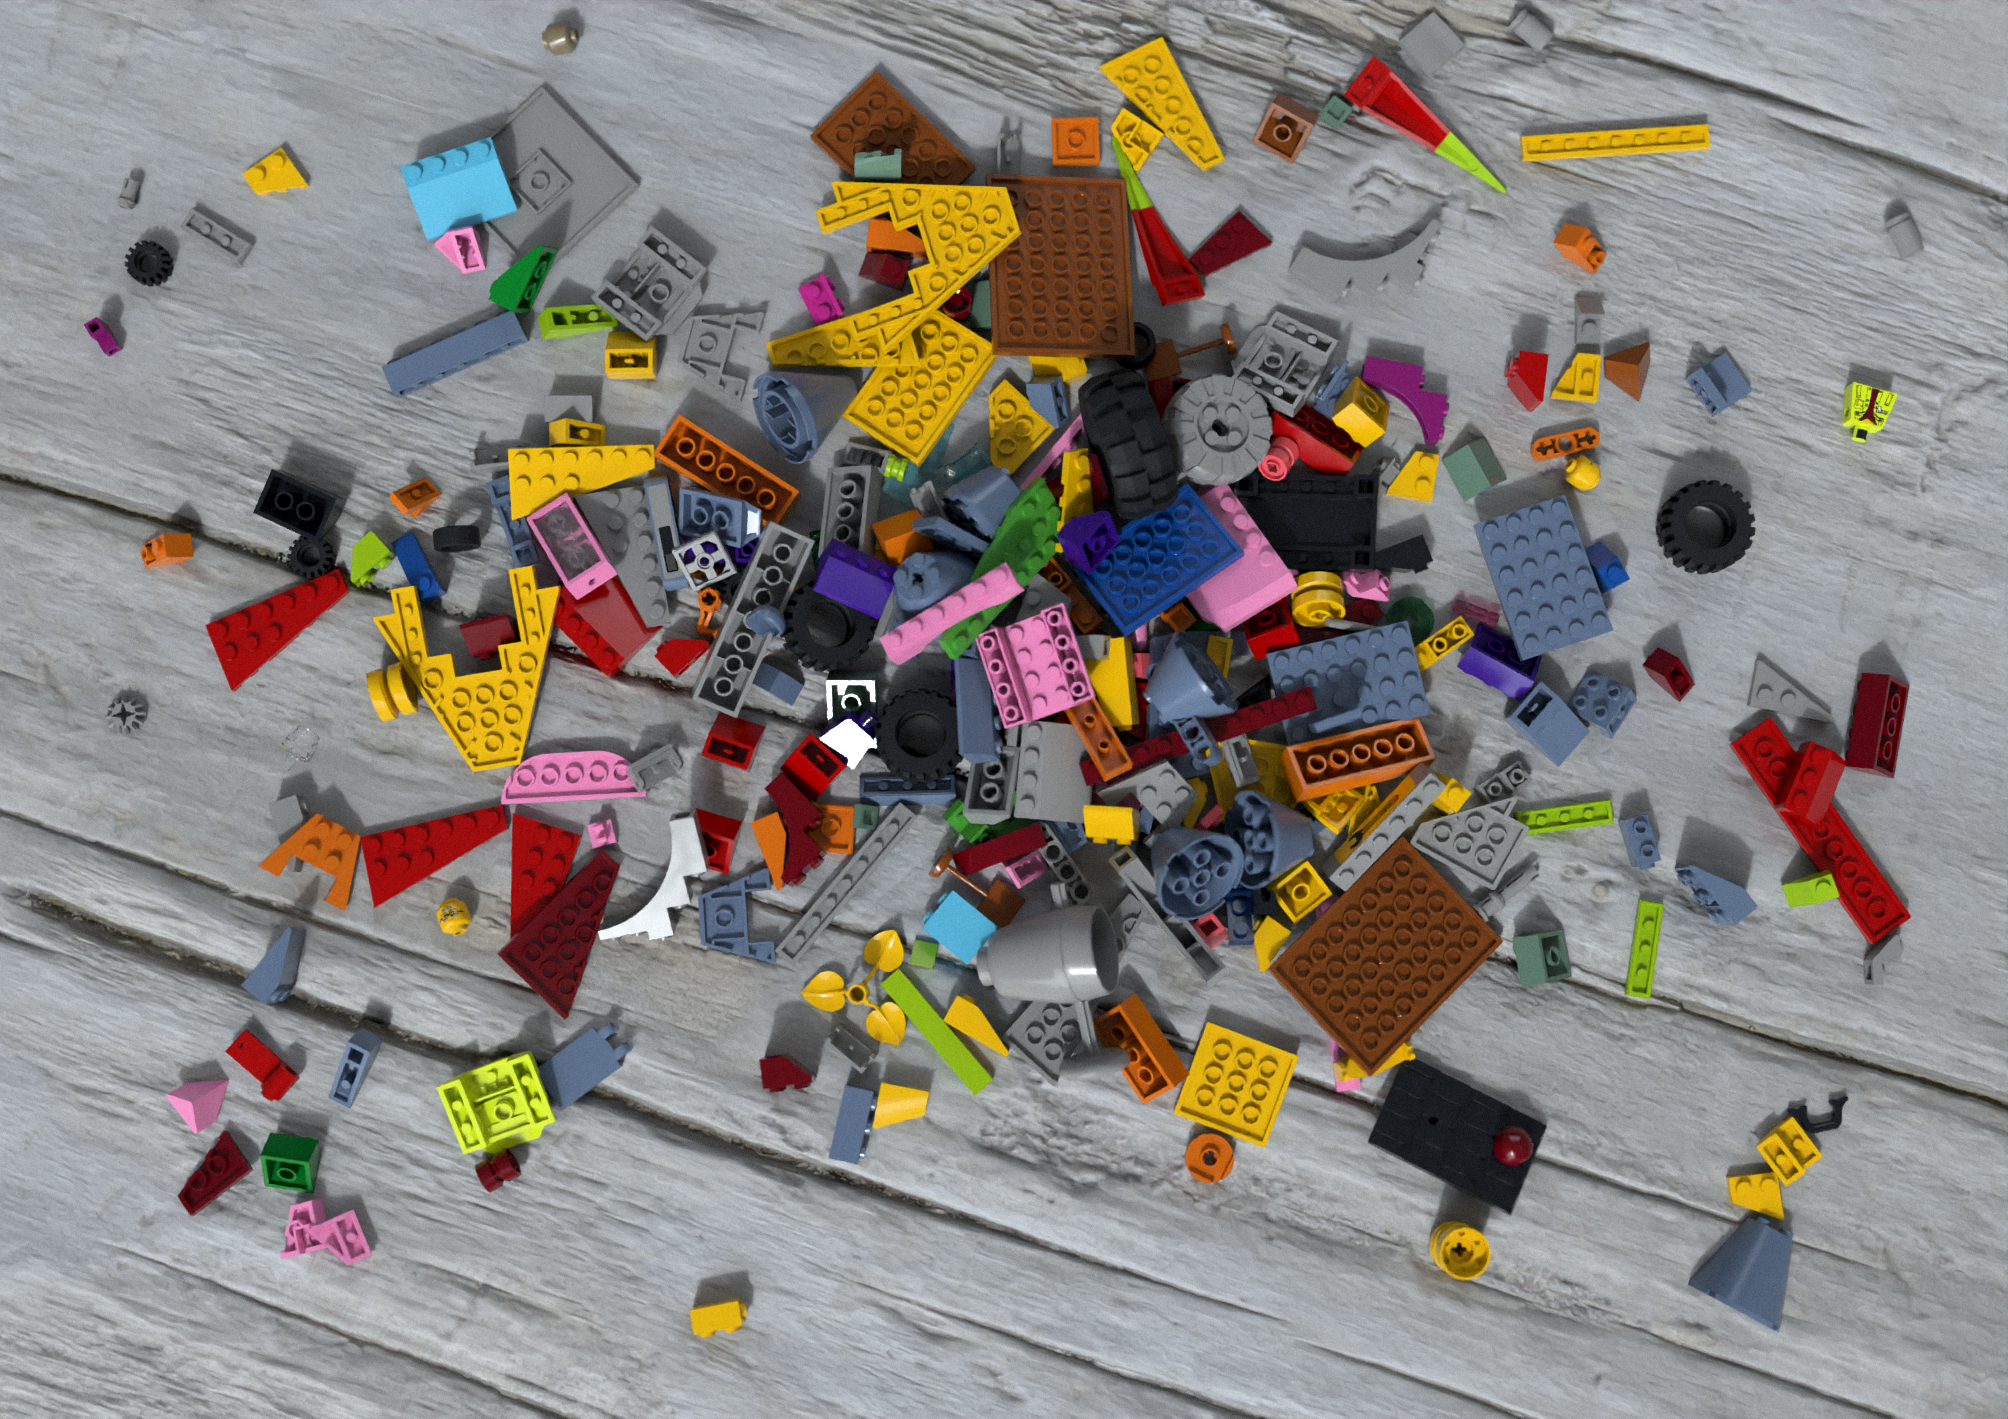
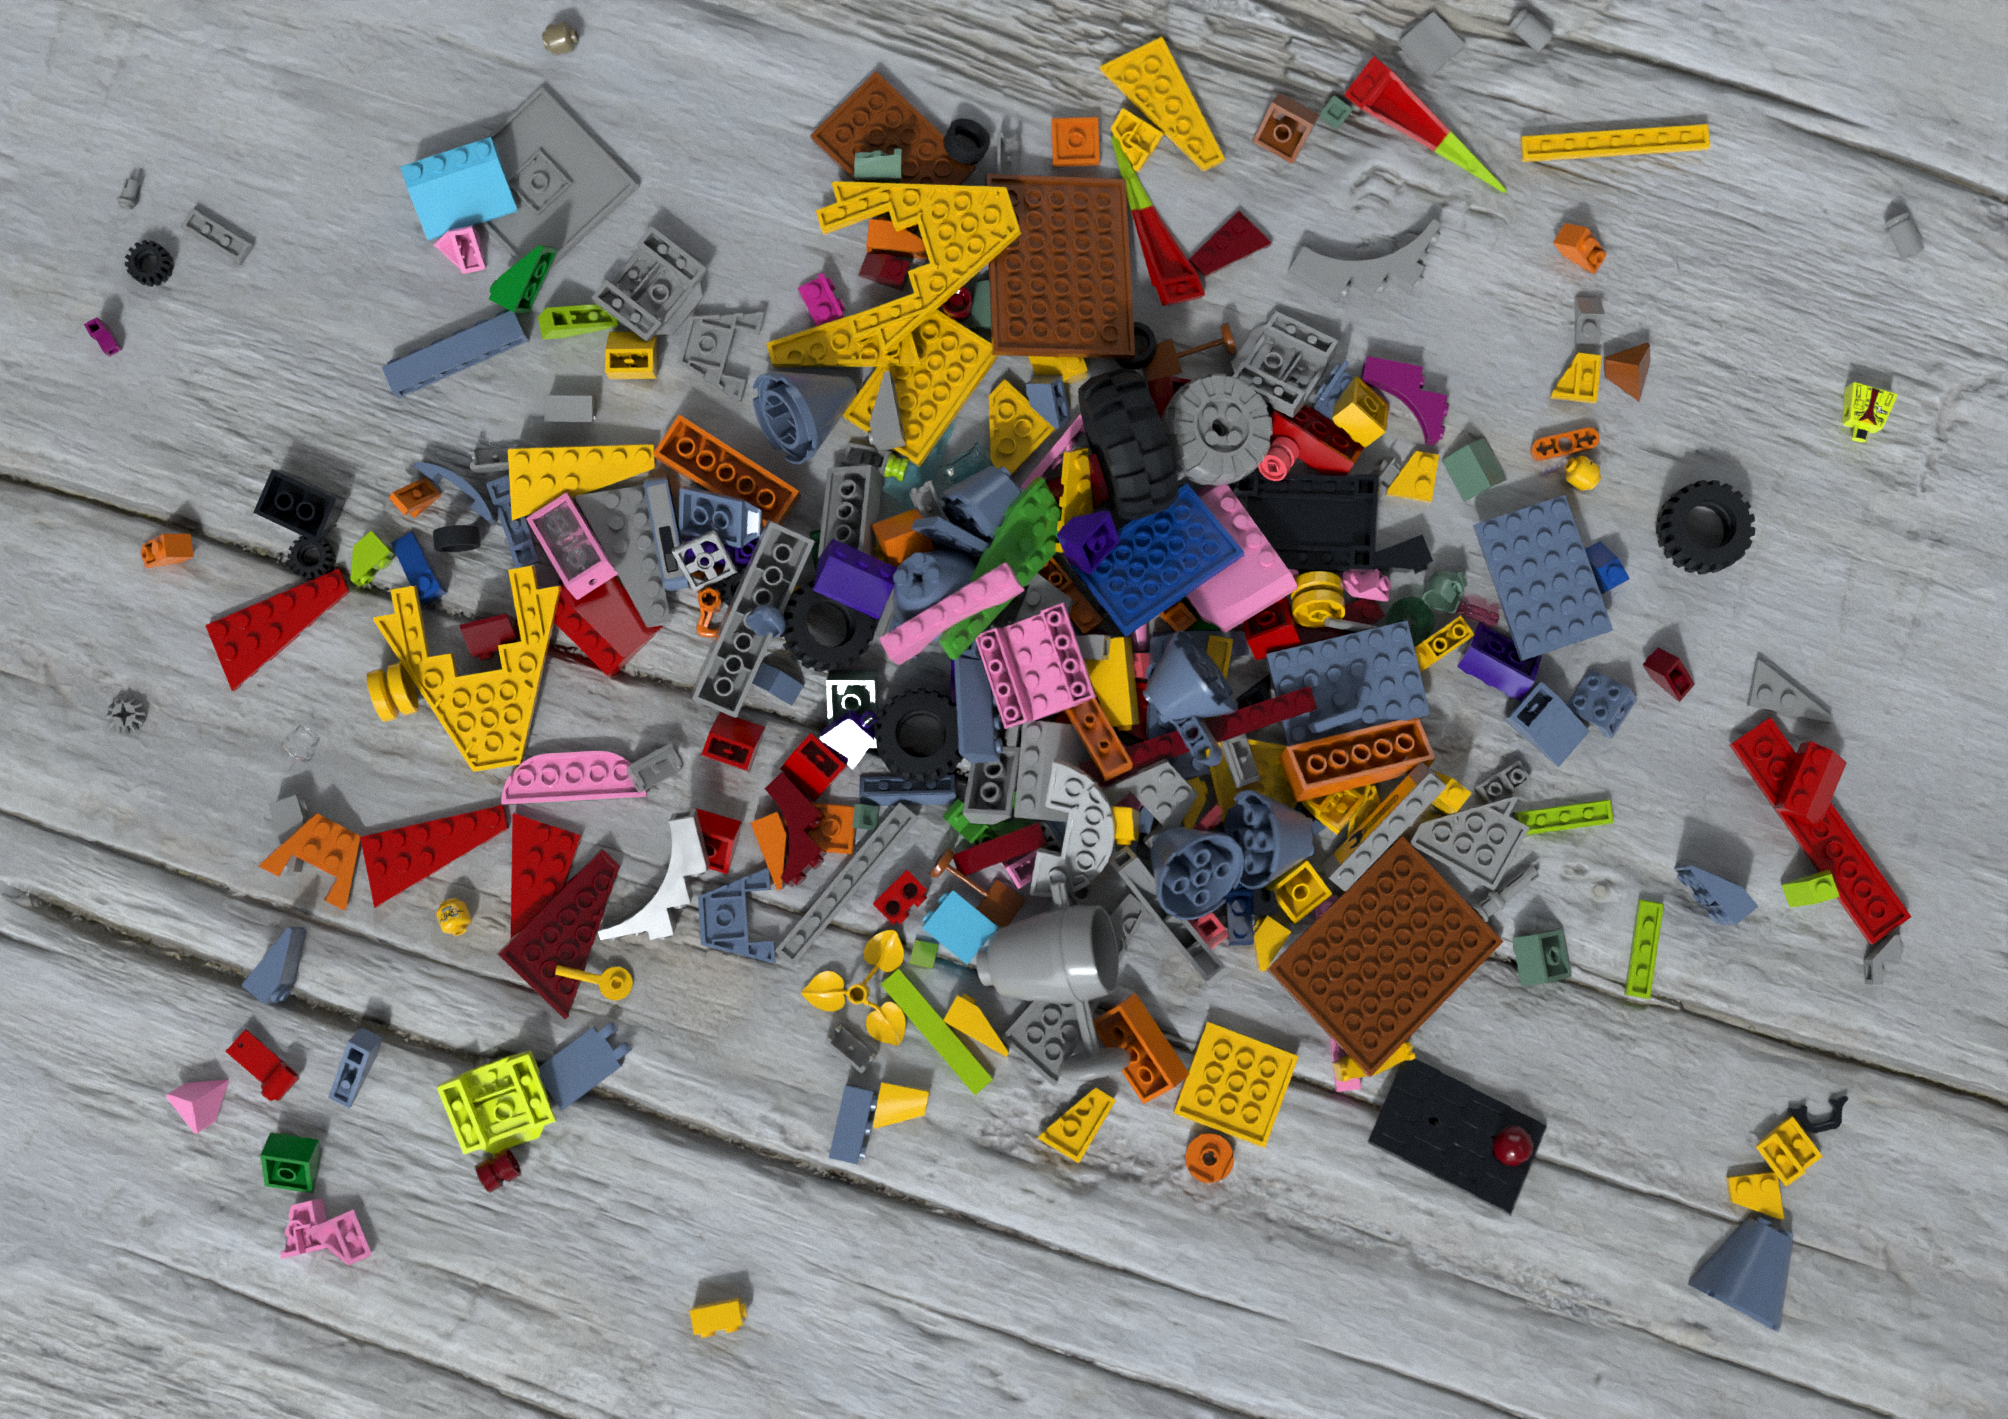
dark red wing [178,1130,254,1216] -> none
yellow wing [242,148,309,195] -> none
yellow slope [549,418,605,447] -> none
bright pink tile [587,819,618,849] -> none
red slope [654,639,711,679] -> none
dark red slope [759,1054,816,1093] -> none
yellow wheel [1429,1220,1491,1280] -> none
red slope [1504,351,1549,412] -> none
sand blue brick [1618,814,1661,870] -> none
sand blue bracket [1686,353,1752,417] -> none
dark red slope [1845,673,1910,778] -> none
none -> sand blue slope [413,462,497,525]
none -> yellow piece [555,965,633,1000]
none -> light grey slope [868,371,906,452]
none -> red brick [873,870,928,925]
none -> black tyre [943,118,990,165]
none -> light grey plate [1029,759,1115,897]
none -> yellow wing [1037,1087,1116,1163]
none -> sand green helmet [1422,570,1468,614]

